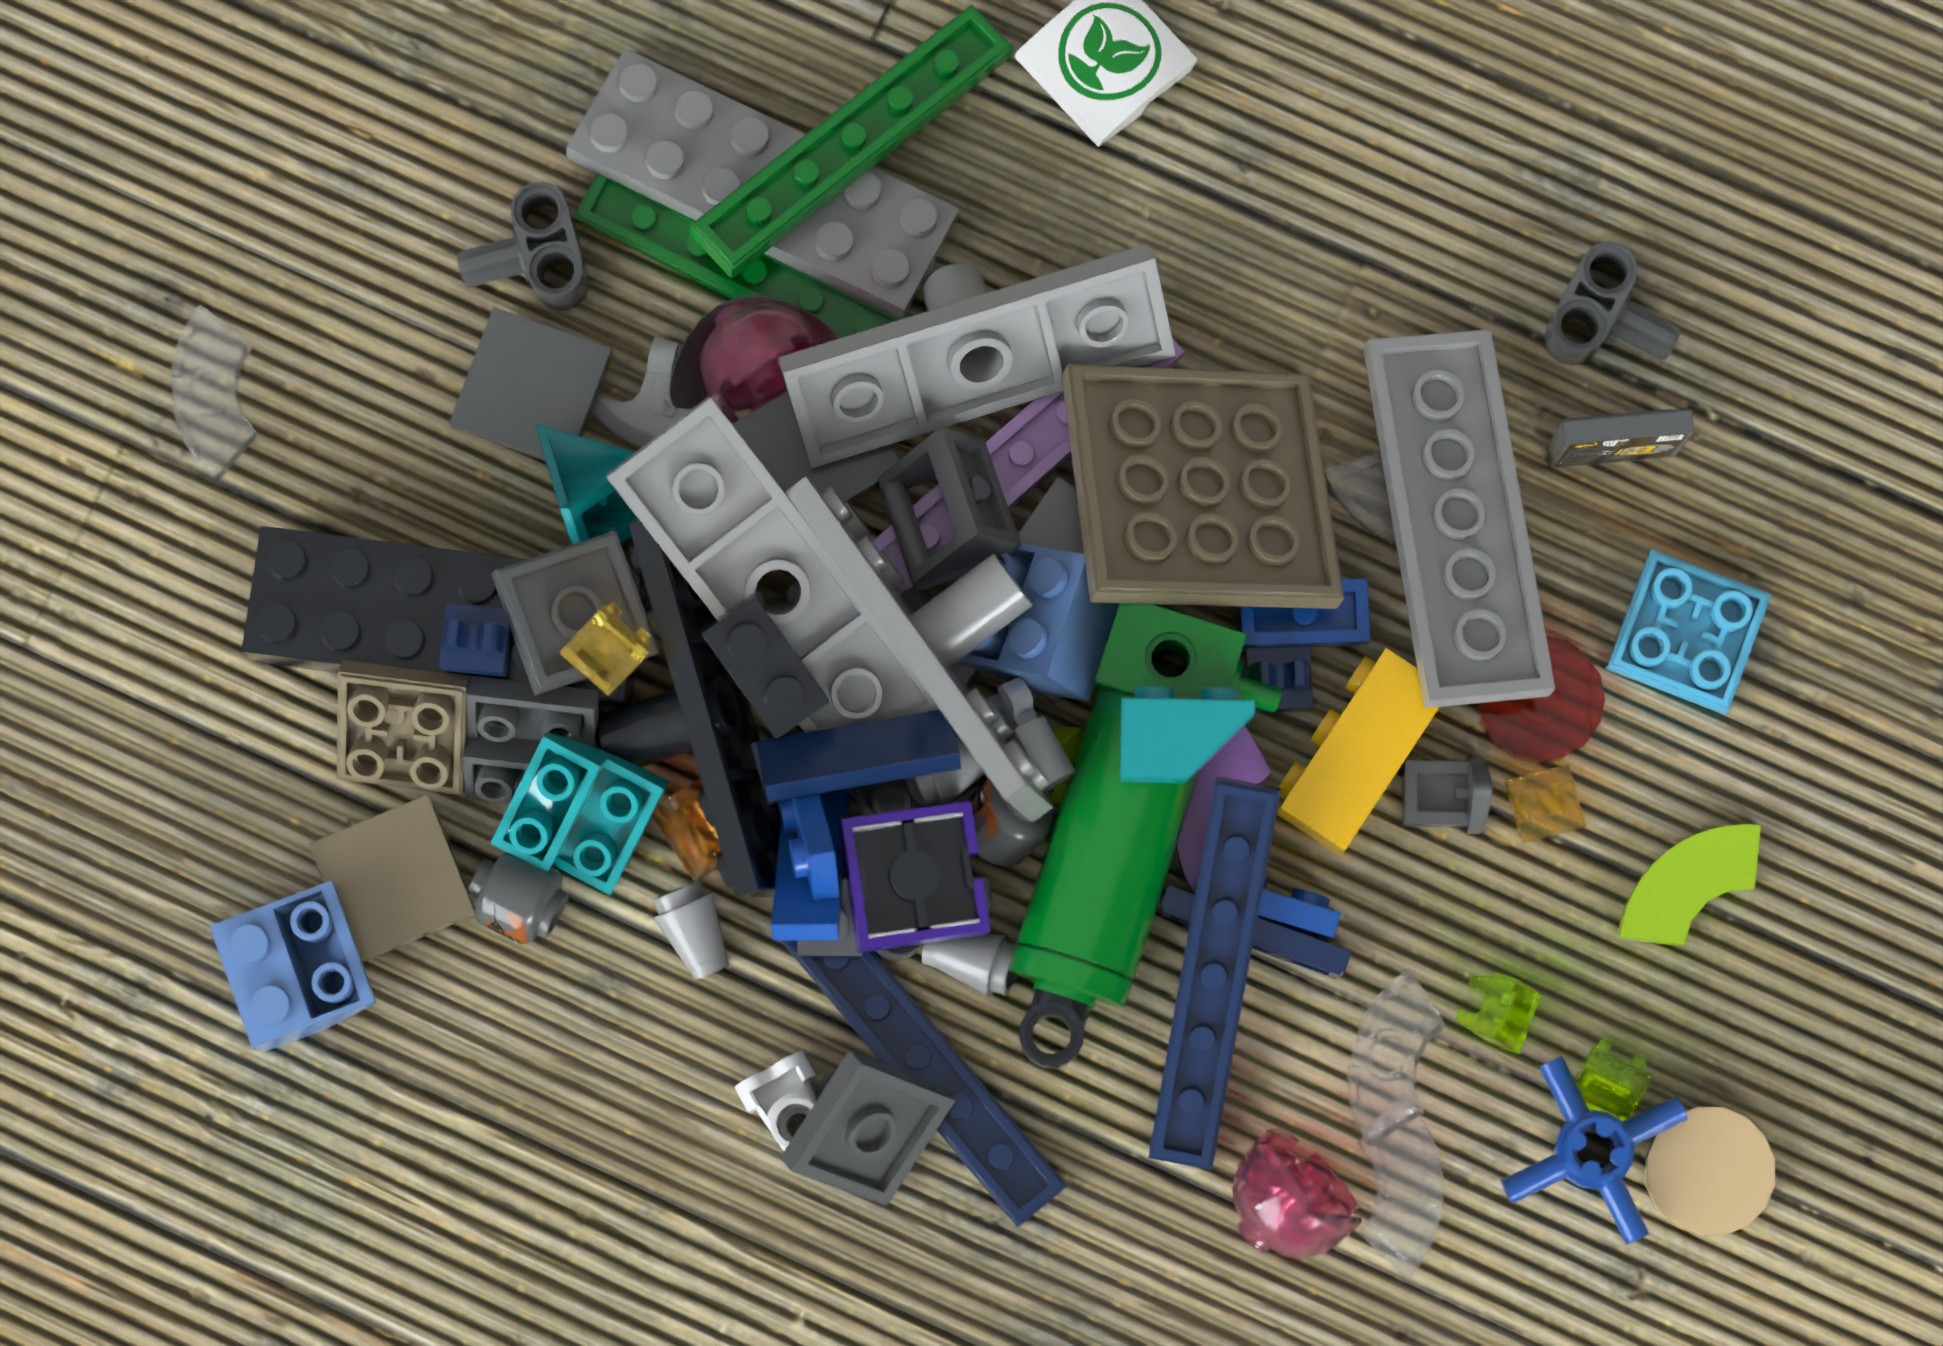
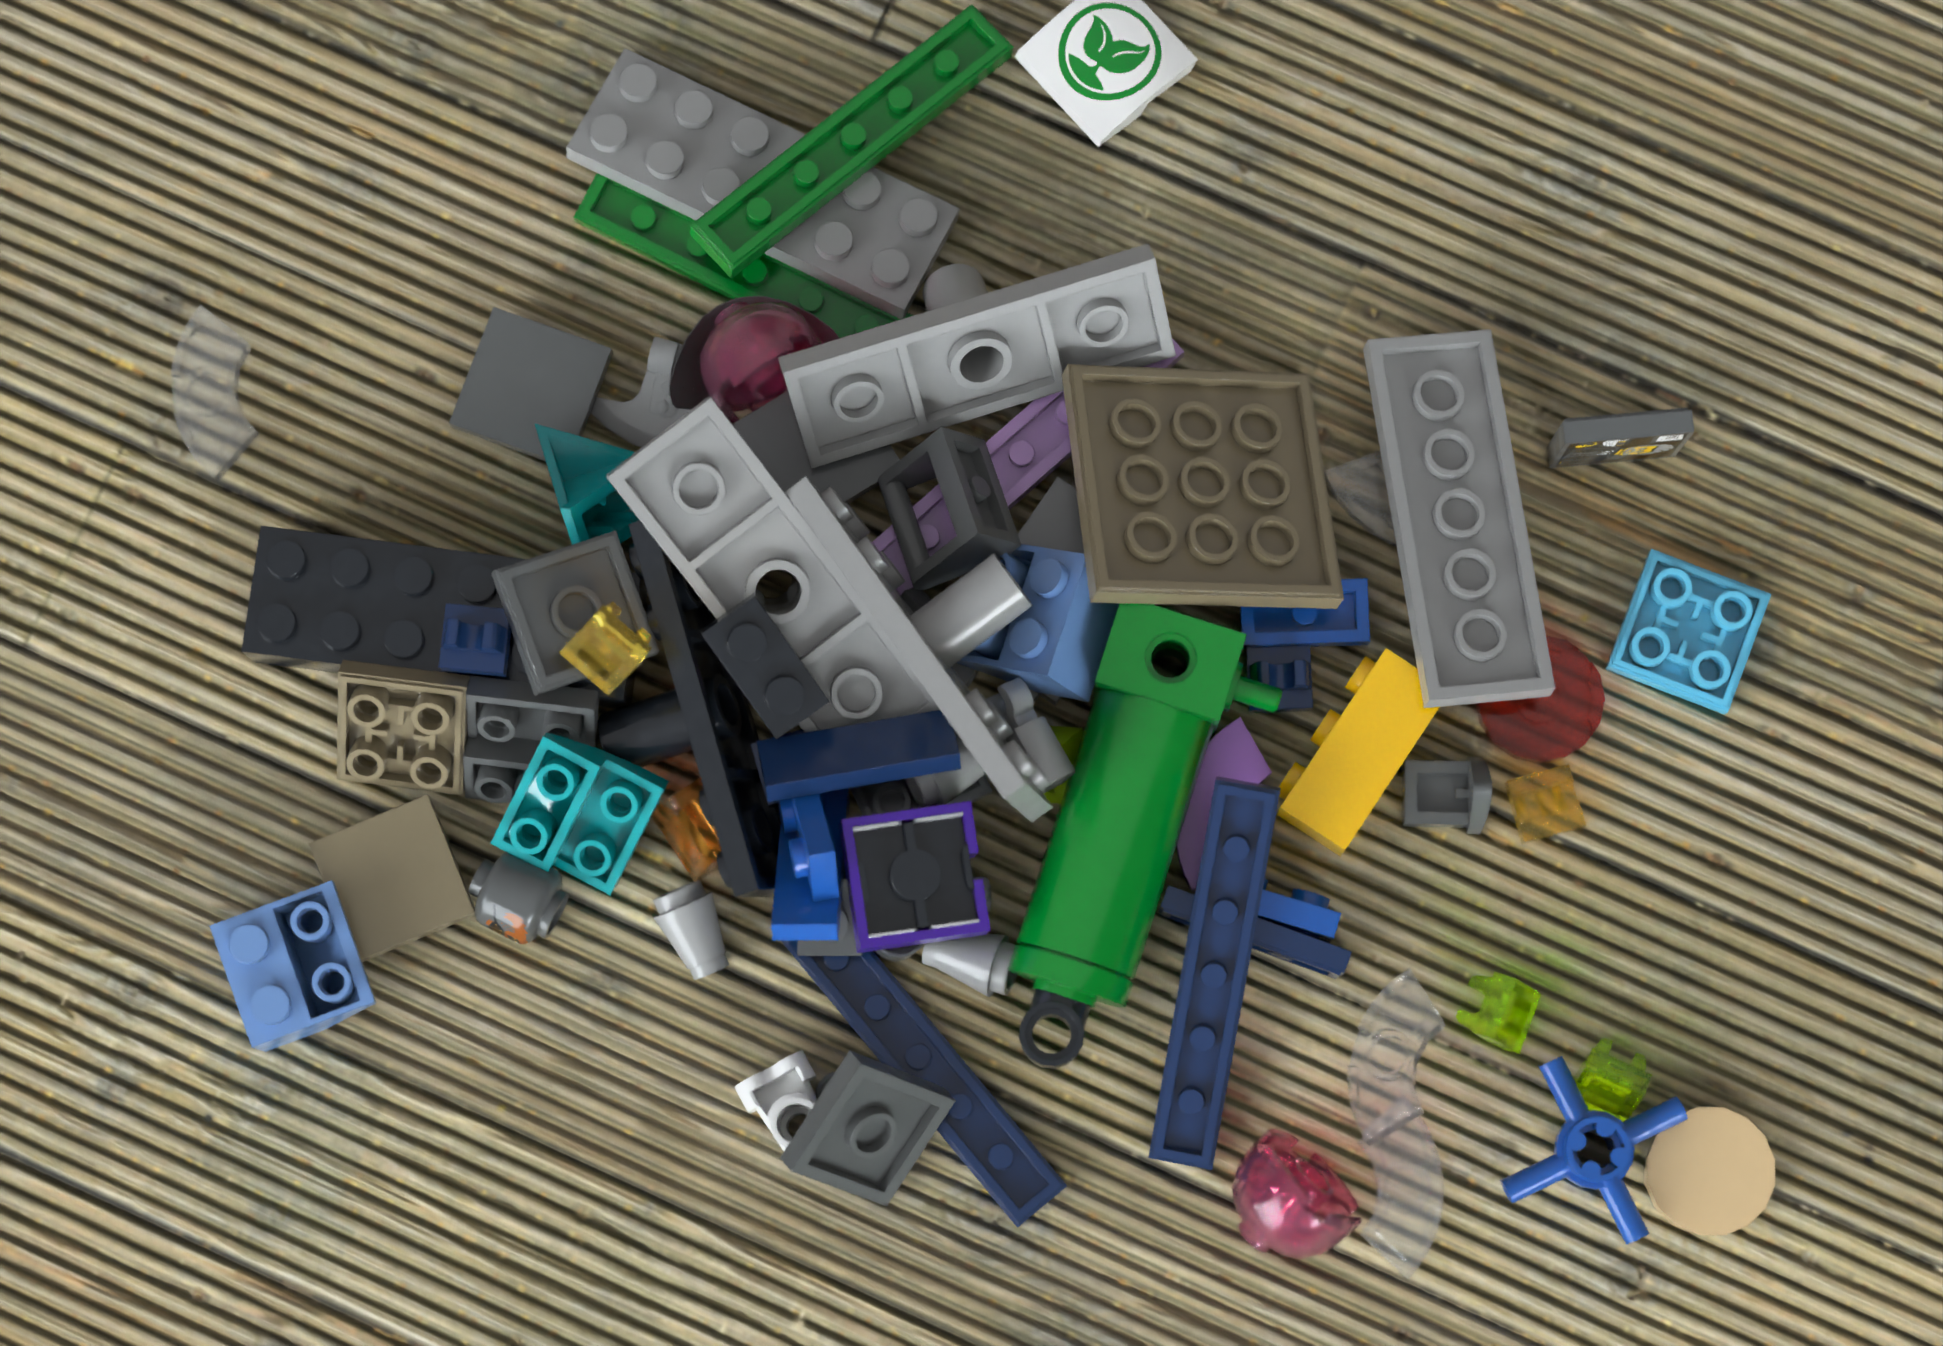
dark grey beam [458,182,589,311] -> none
dark grey head [967,778,1055,867] -> none
teal slope [1120,687,1255,783] -> none
dark grey beam [1544,241,1680,366] -> none
lime tile [1617,824,1761,946] -> none

